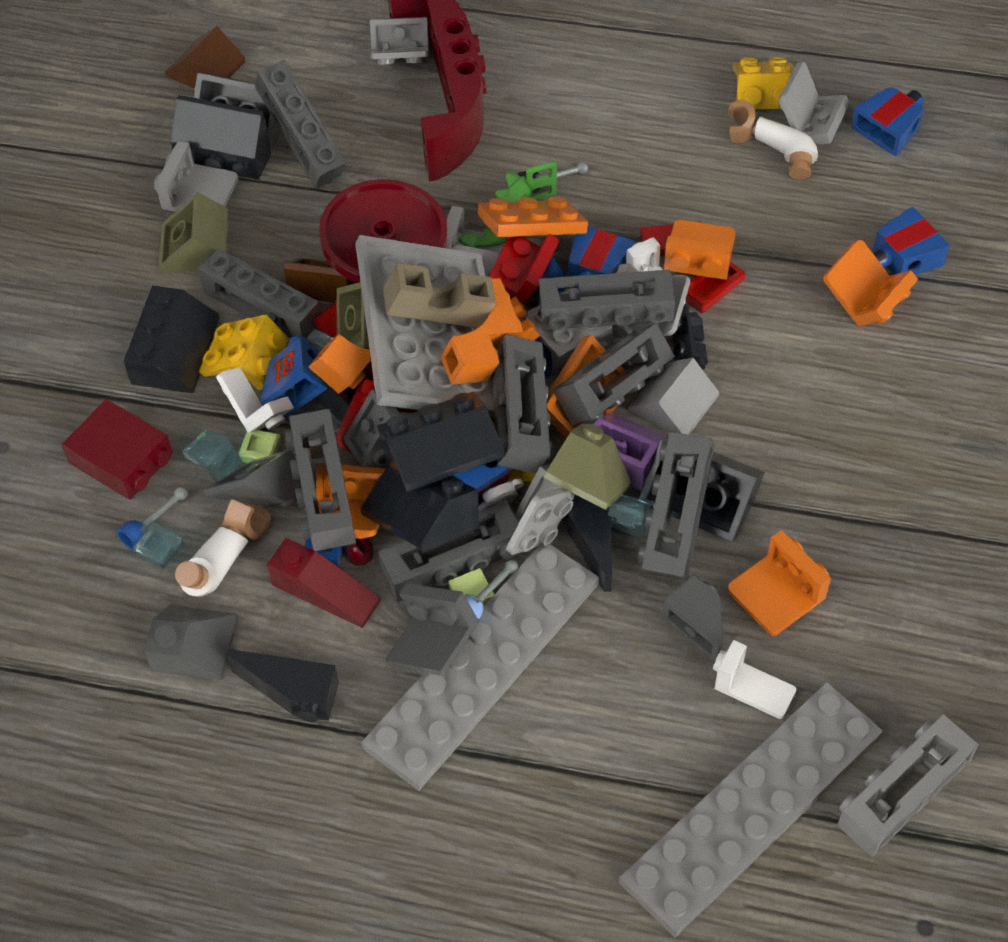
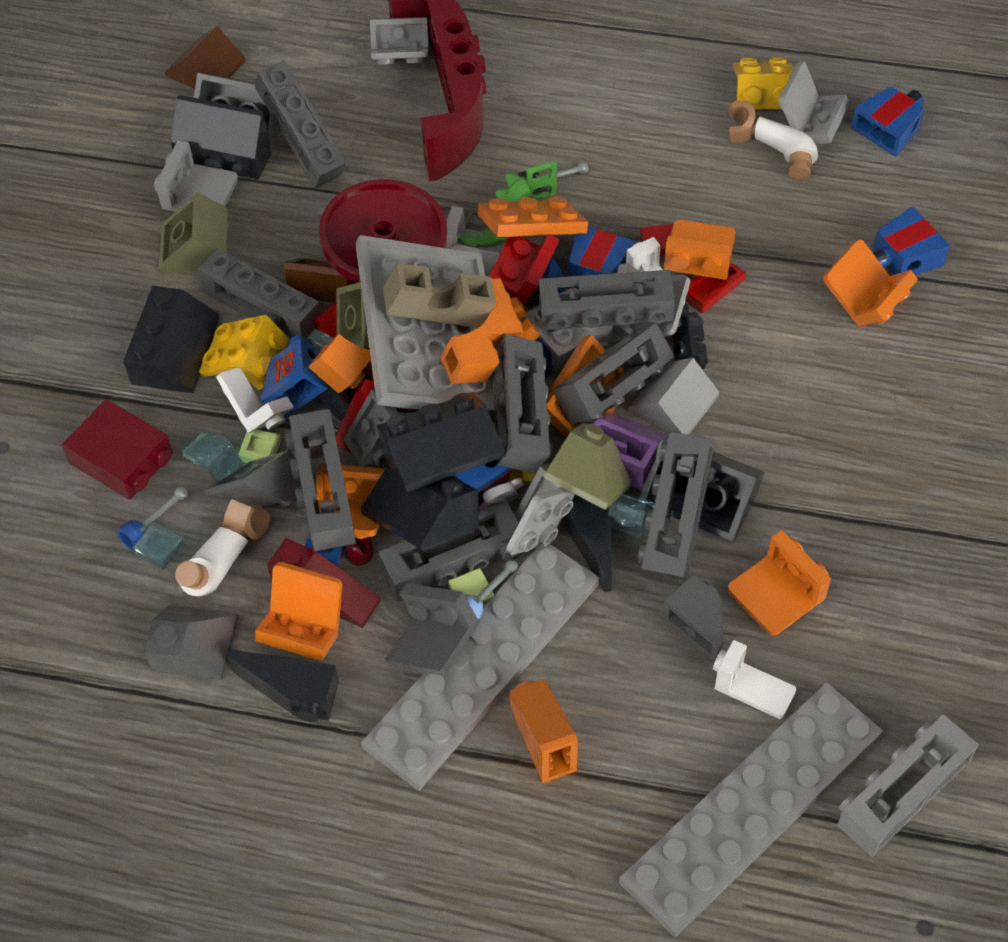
none -> orange bracket [255,562,343,662]
none -> orange slope [510,679,578,783]

